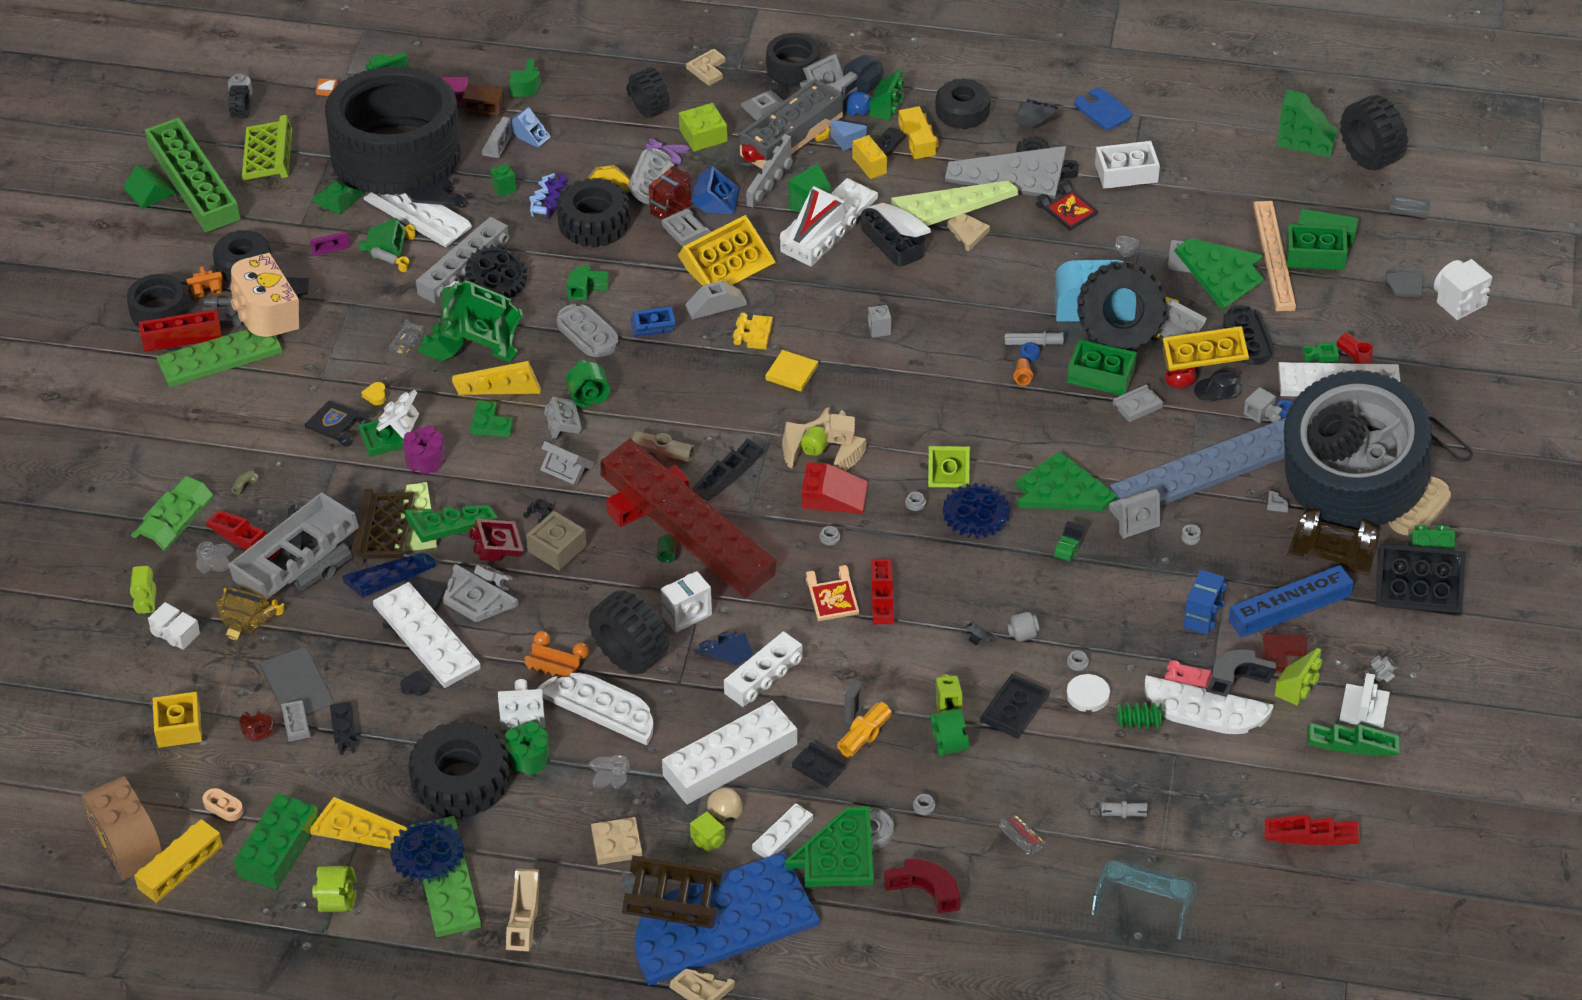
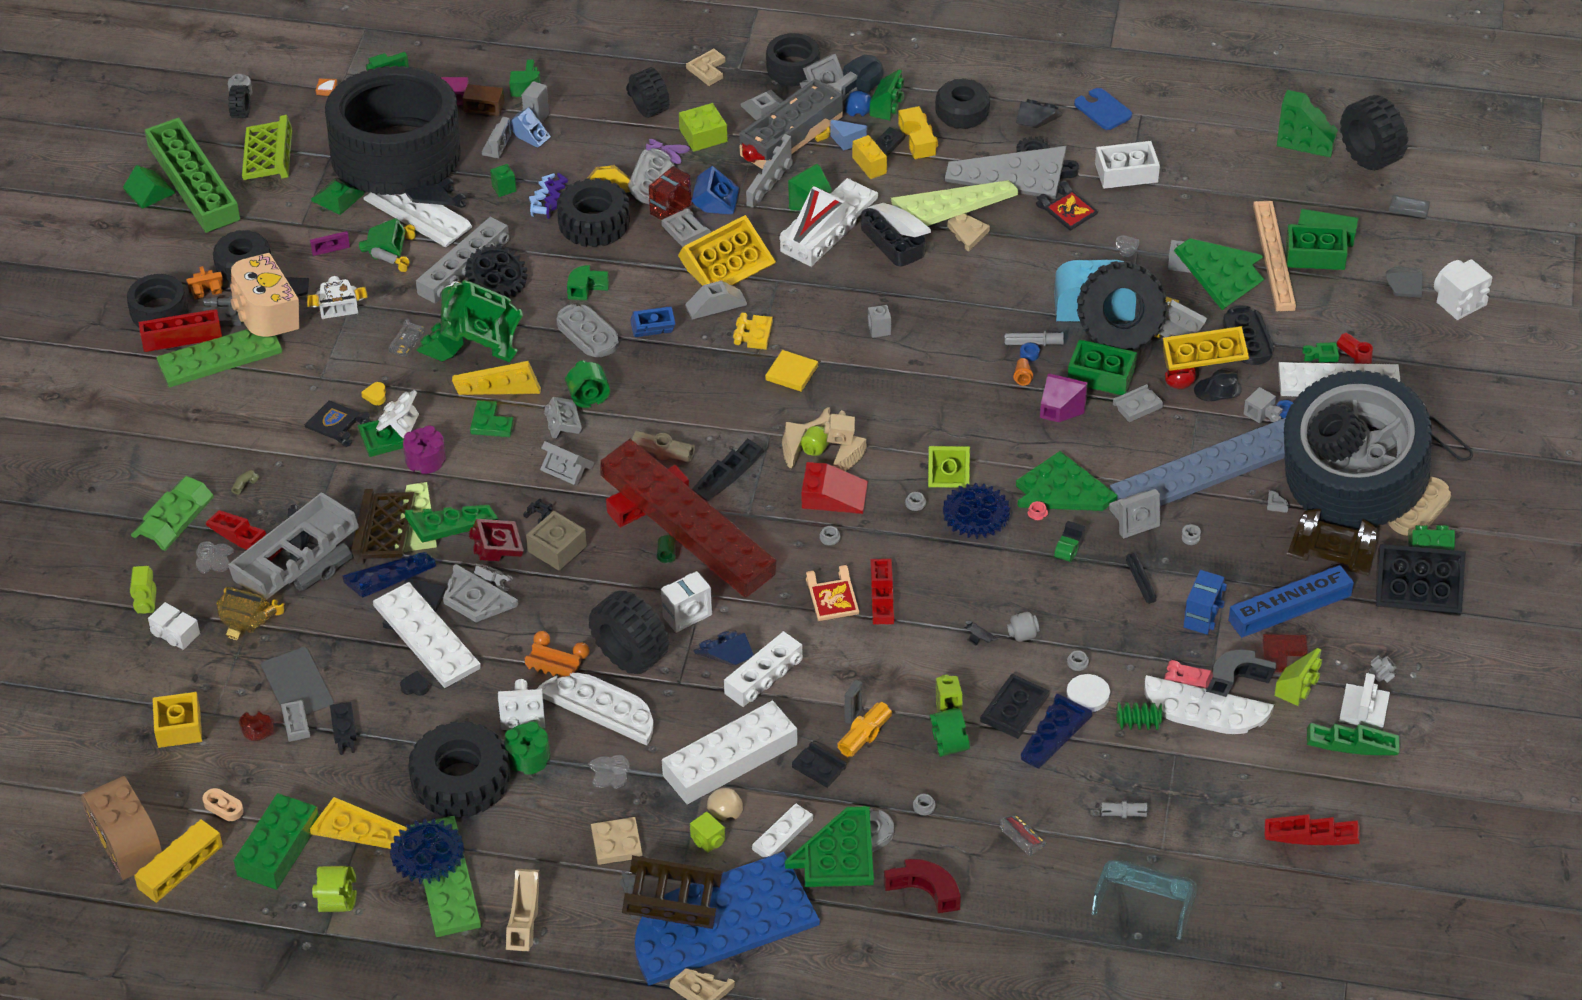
none -> white torso [307,276,368,319]
none -> light grey brick [521,81,549,124]
none -> clear blue wing [1021,693,1092,769]
none -> coral plate [1027,501,1048,521]
none -> magenta slope [1040,373,1087,422]
none -> black axle [1126,553,1157,604]

